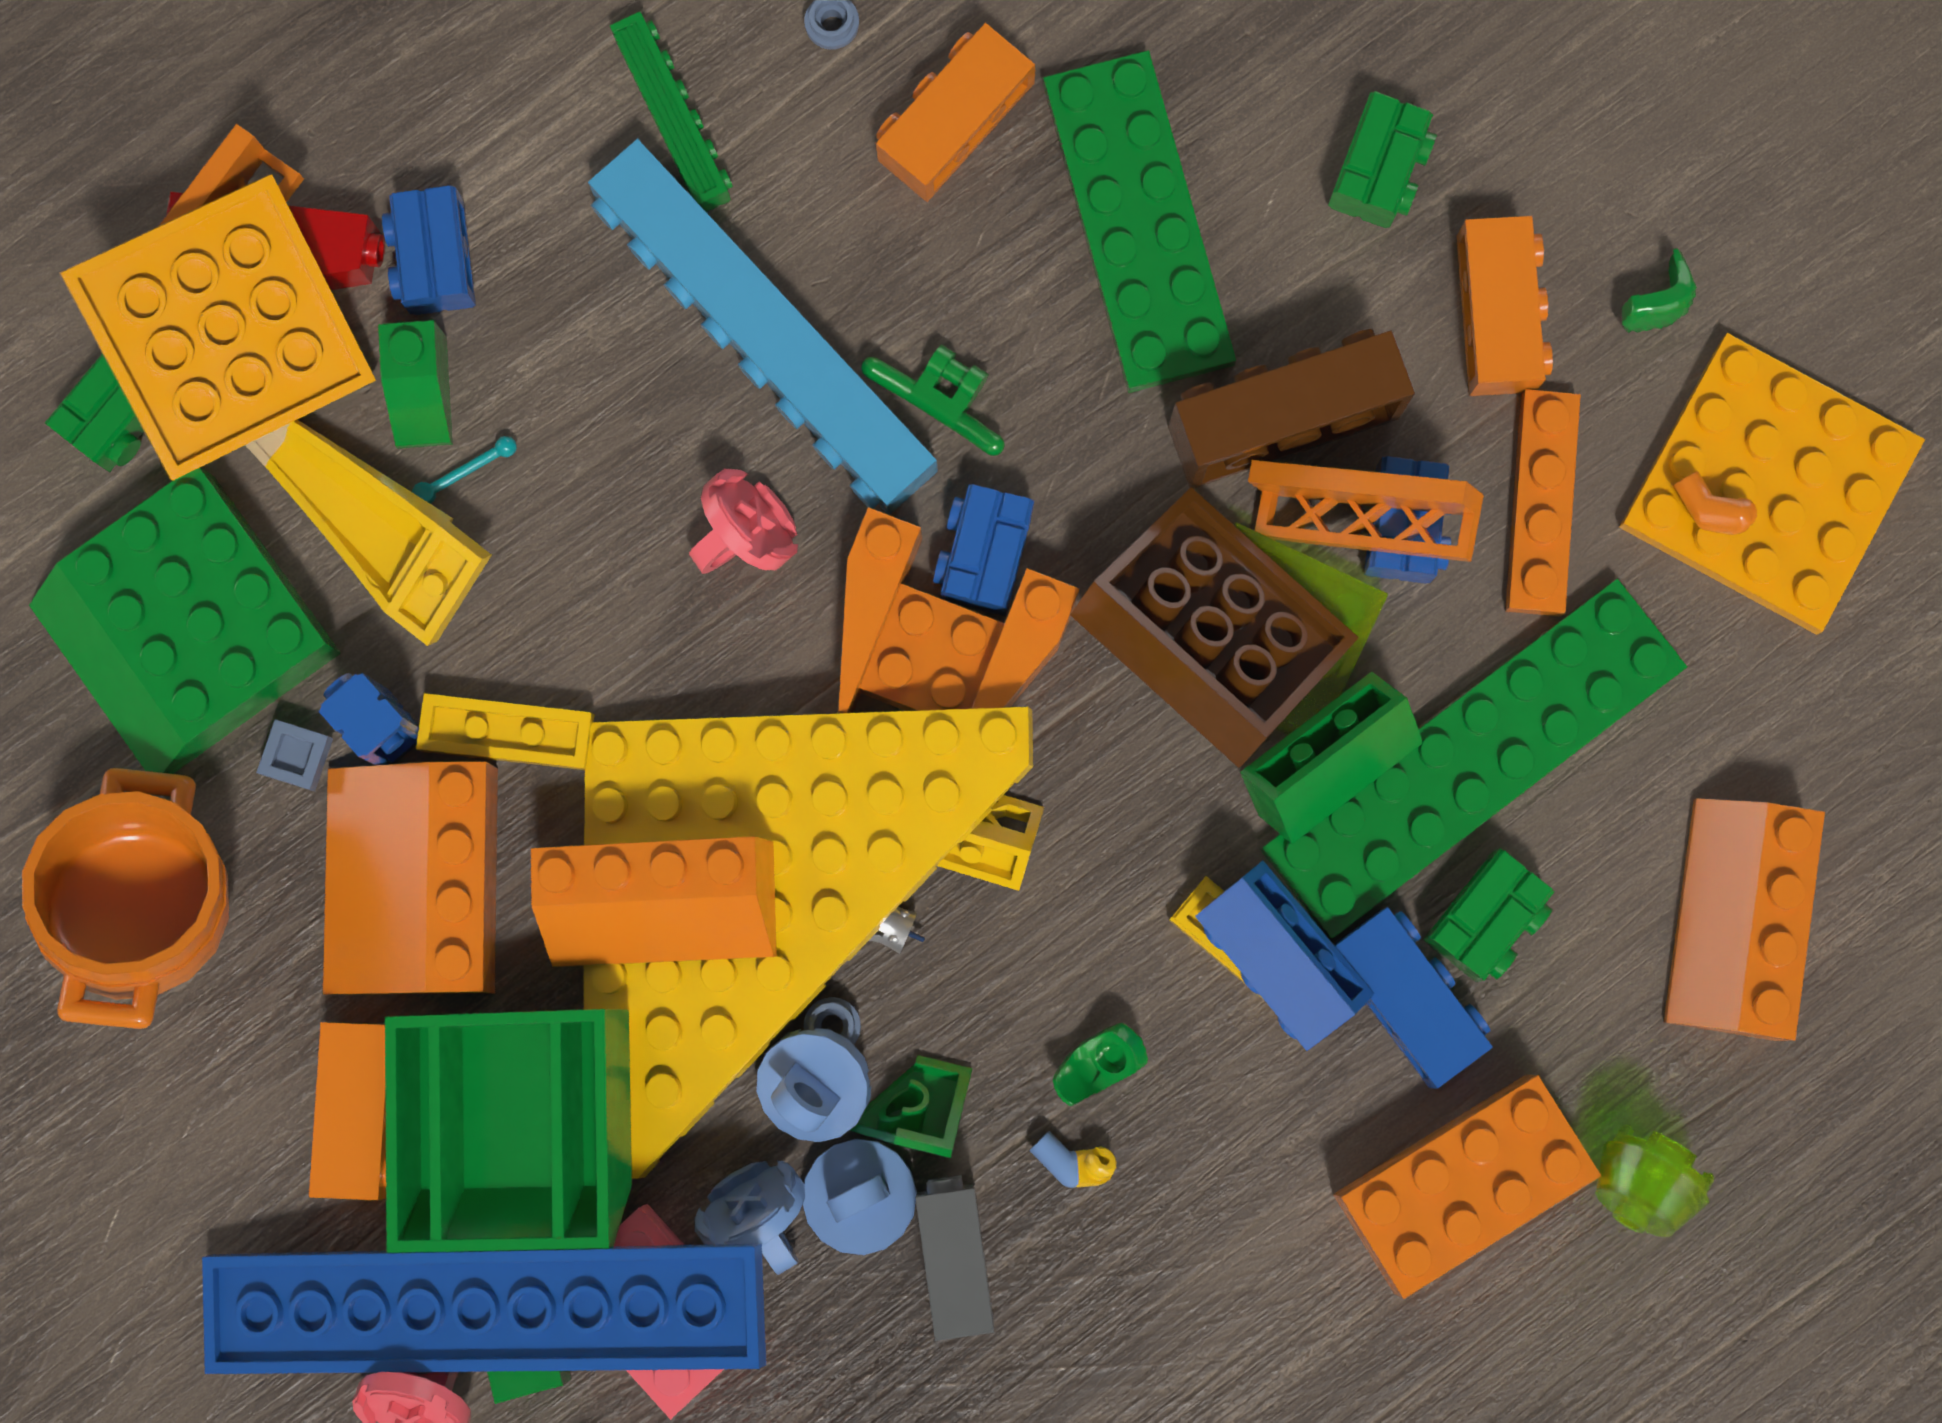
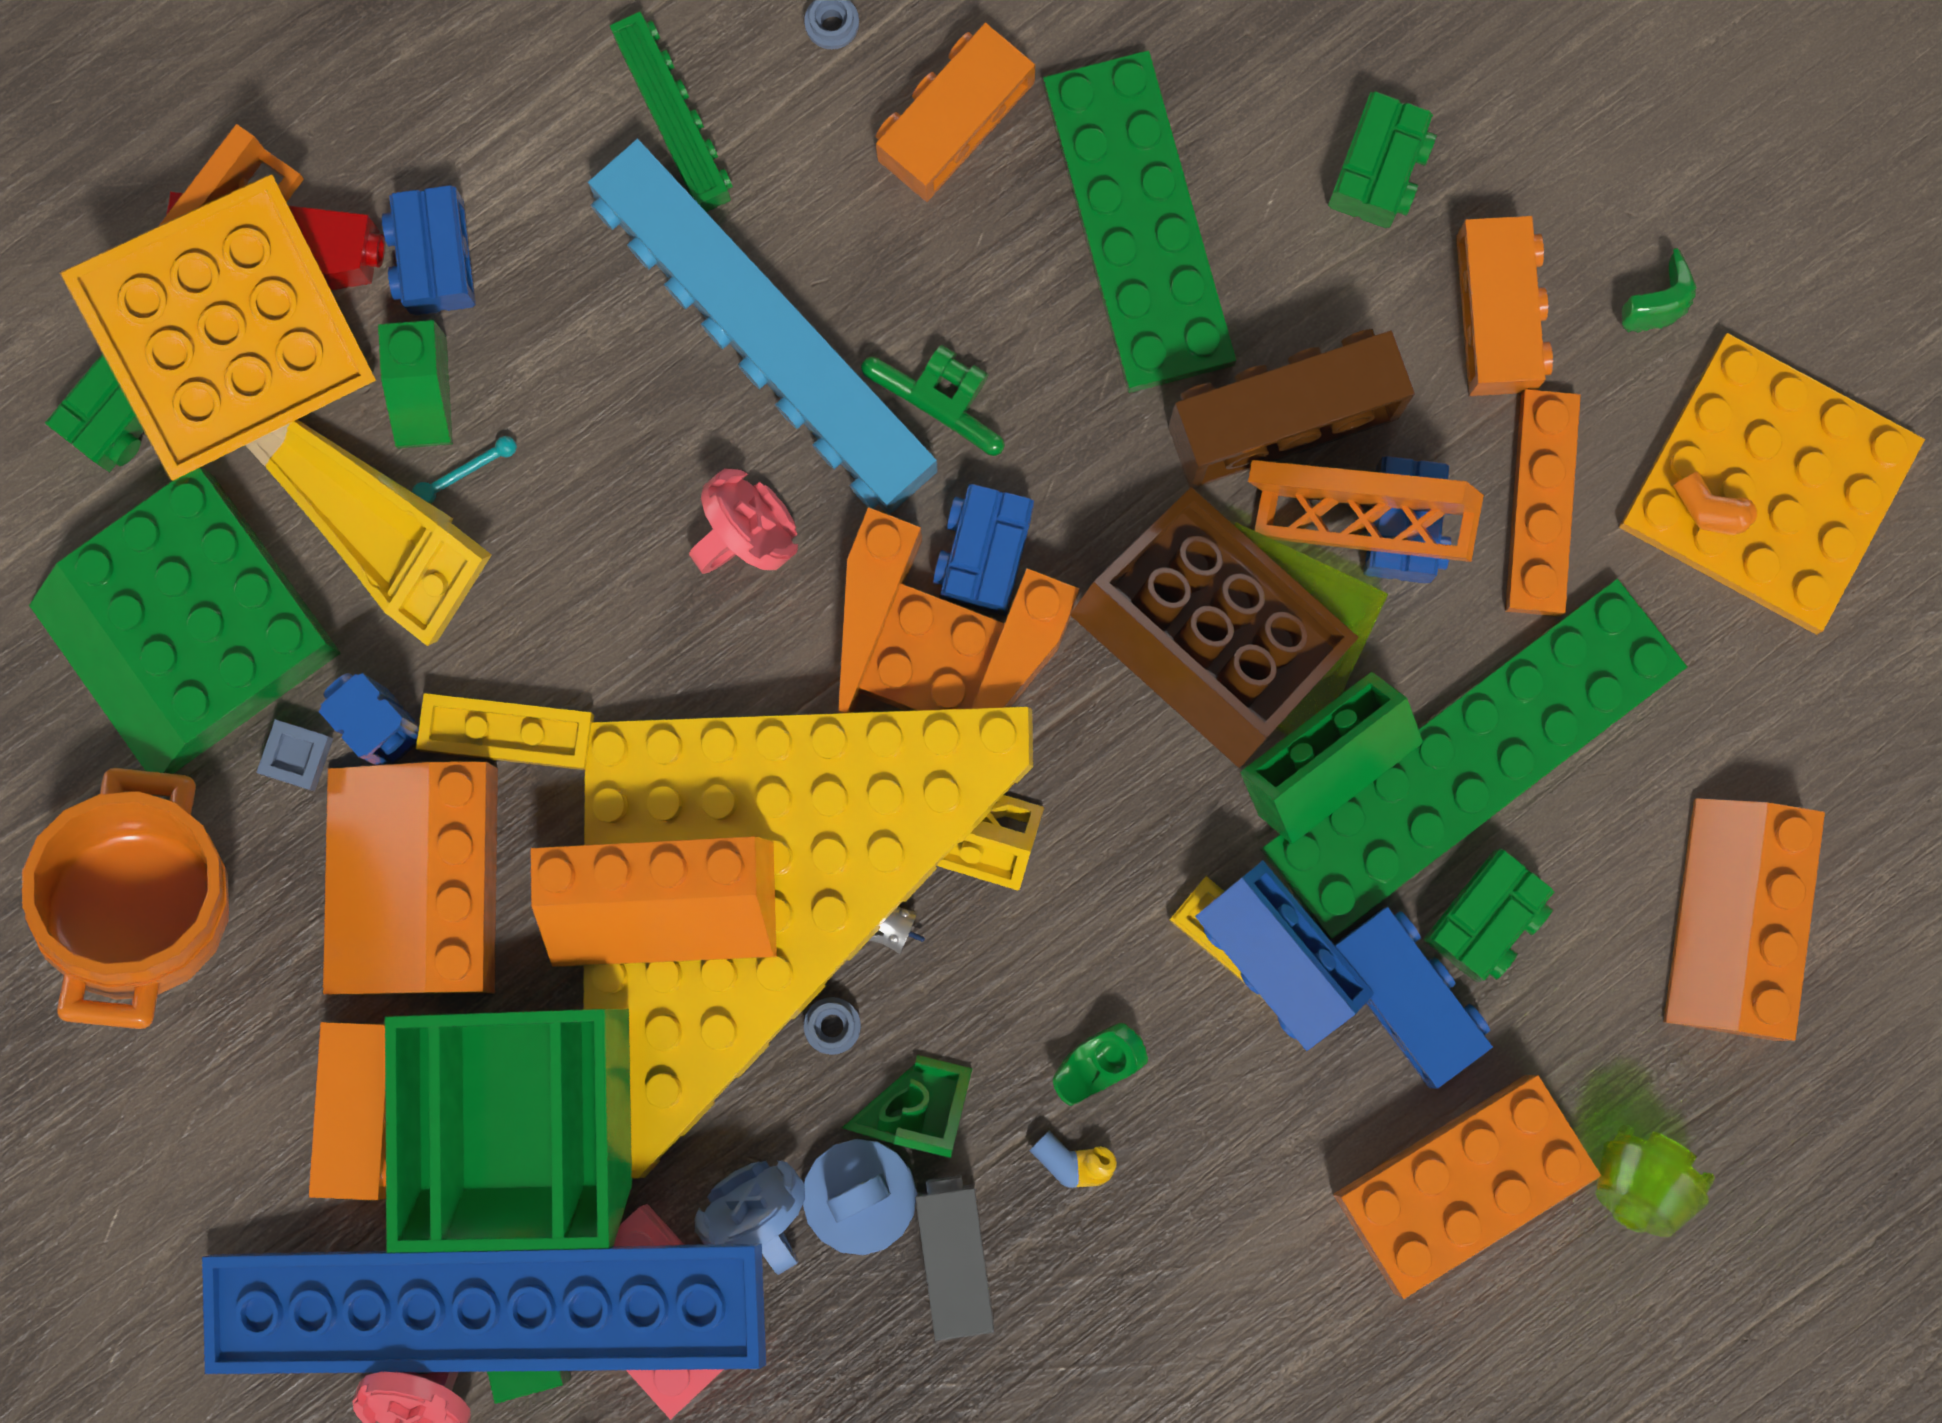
medium blue tile [757,1028,871,1142] -> none

